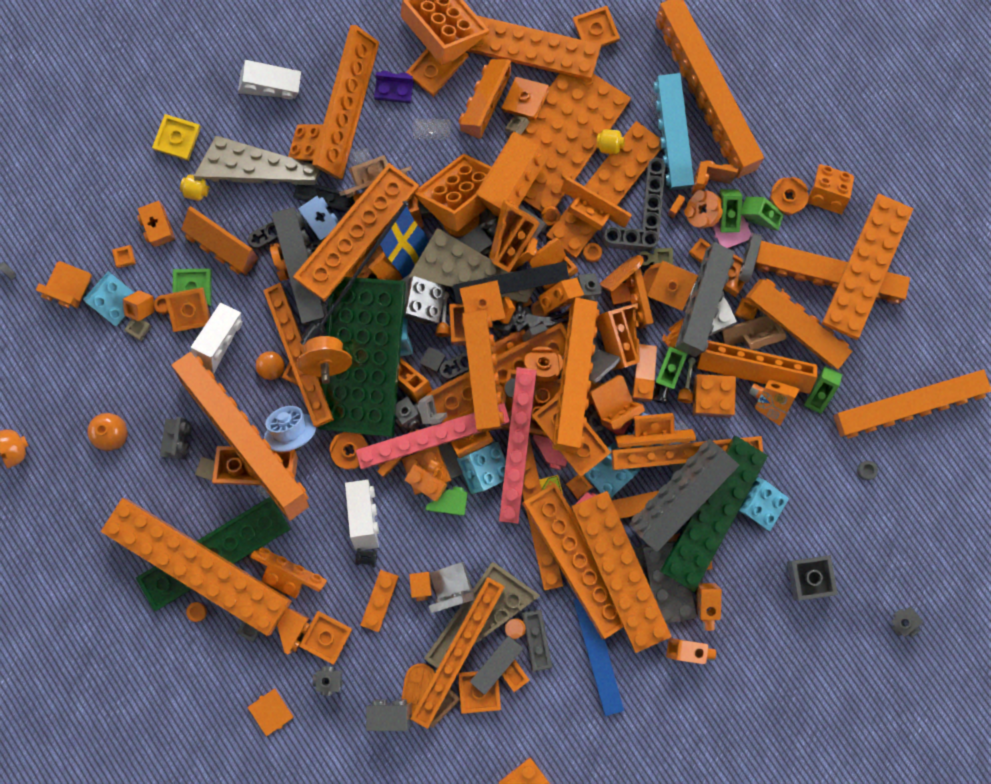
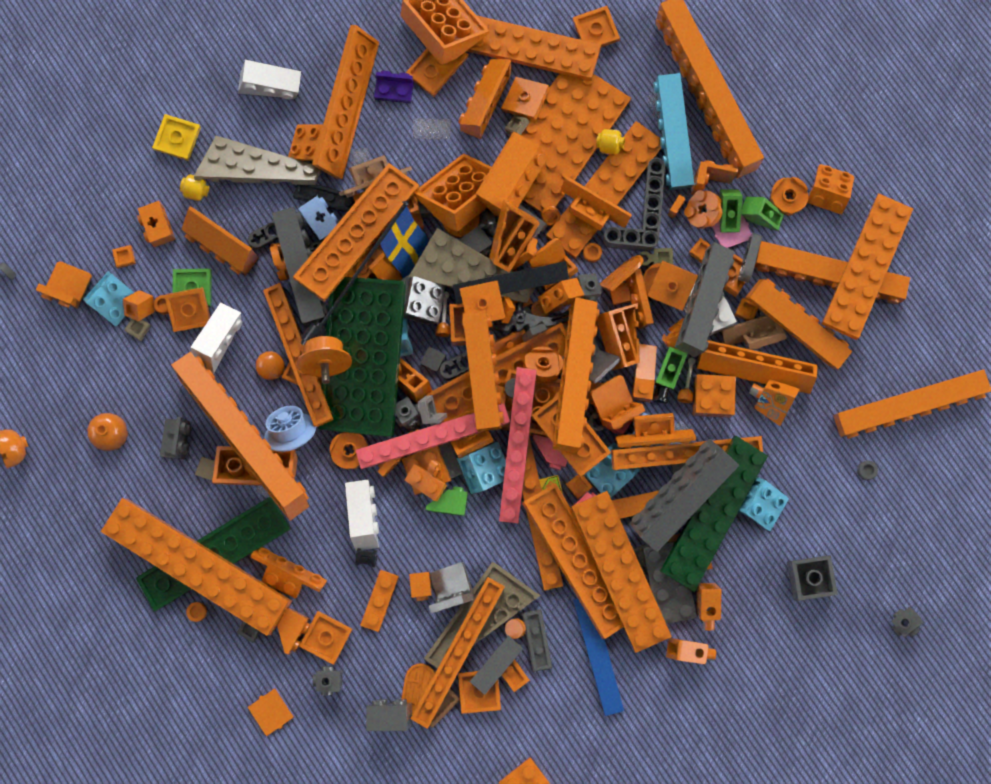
bright green slope [804,366,842,414] -> none

